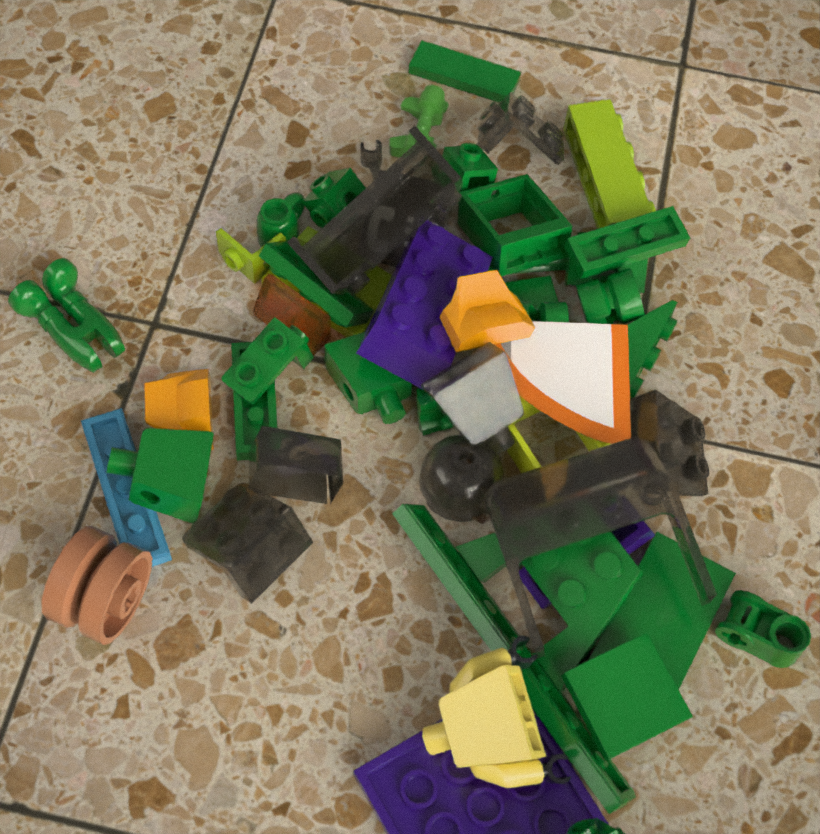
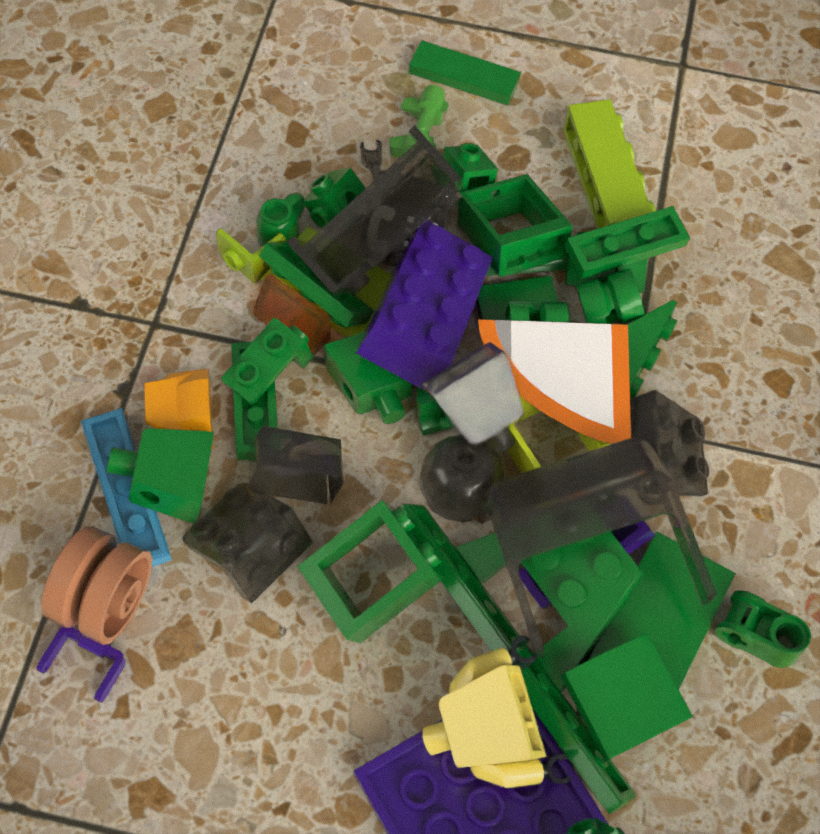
green piece [8,258,125,373] -> none
light orange slope [439,270,535,352] -> none
clear smoke bracket [477,92,564,165] -> none
none -> dark purple piece [36,627,126,703]
none -> green window [297,500,445,644]

